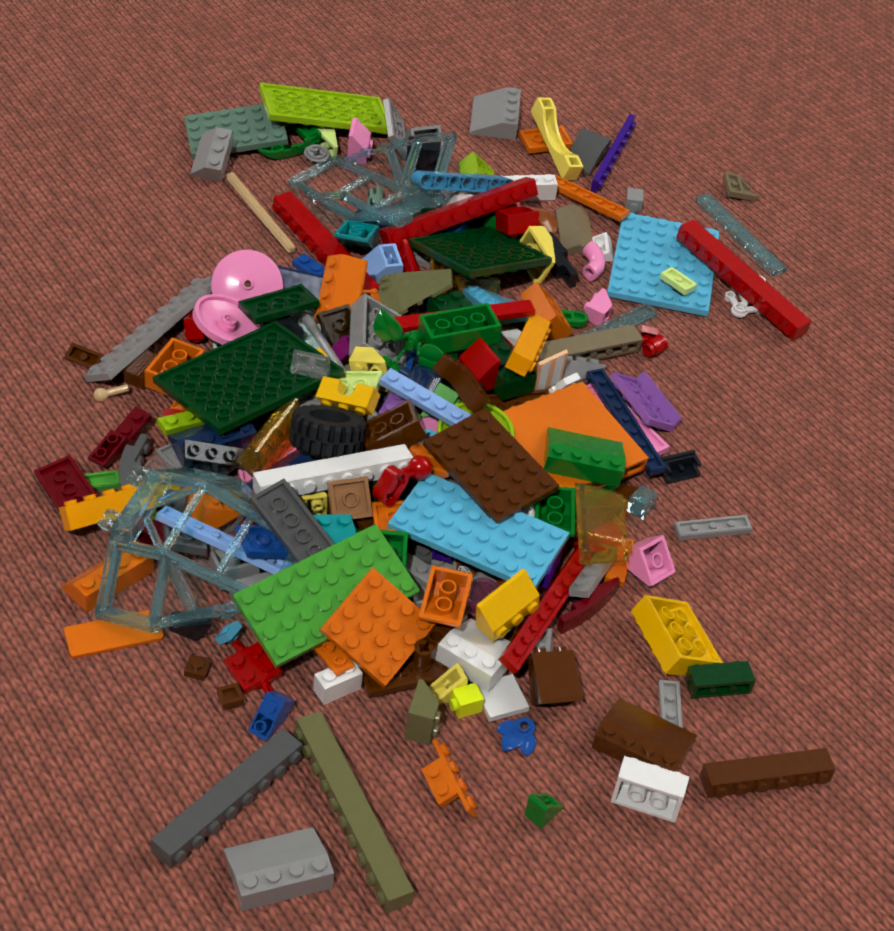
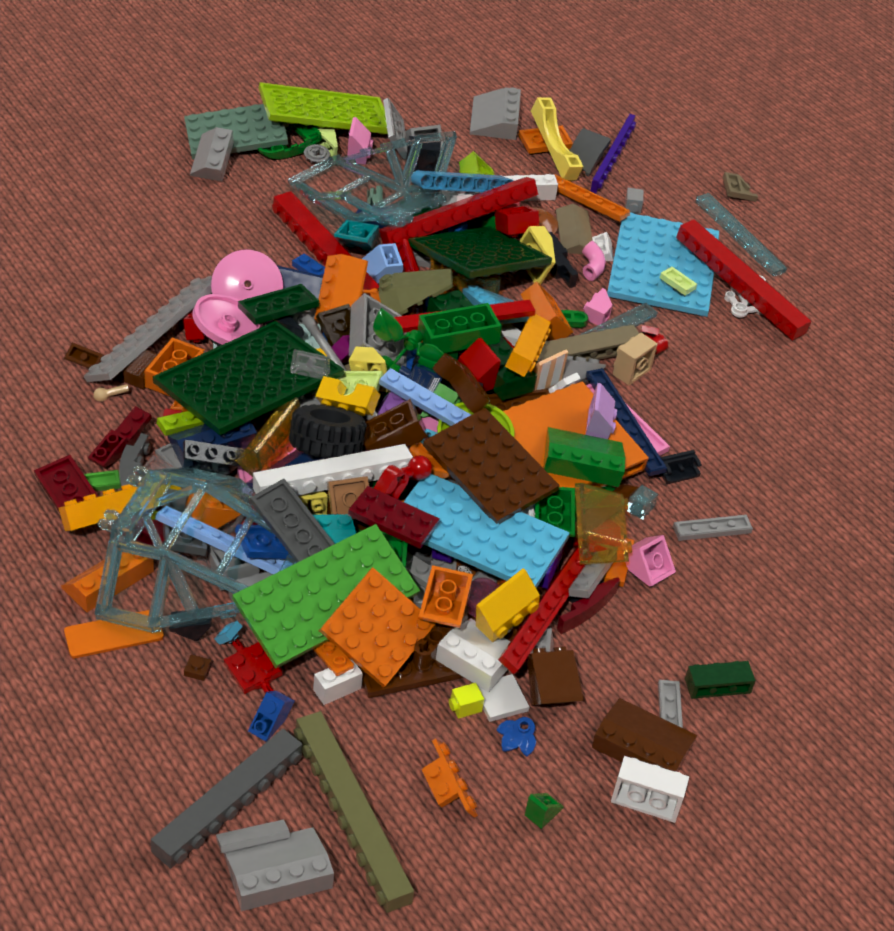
reddish brown plate [217,683,244,710] -> none
tan axle [226,172,296,254] -> none
olive slope [404,679,441,745] -> none
light yellow slope [428,662,468,705] -> none
medium lavender bracket [610,372,681,432] -> none
yellow slope [631,595,723,676] -> none
reddish brown brick [700,748,836,798] -> none
none -> light grey tile [216,819,290,853]
none -> dark red plate [348,486,440,549]
none -> lavender slope [585,383,617,439]
none -> tan brick [613,333,658,385]

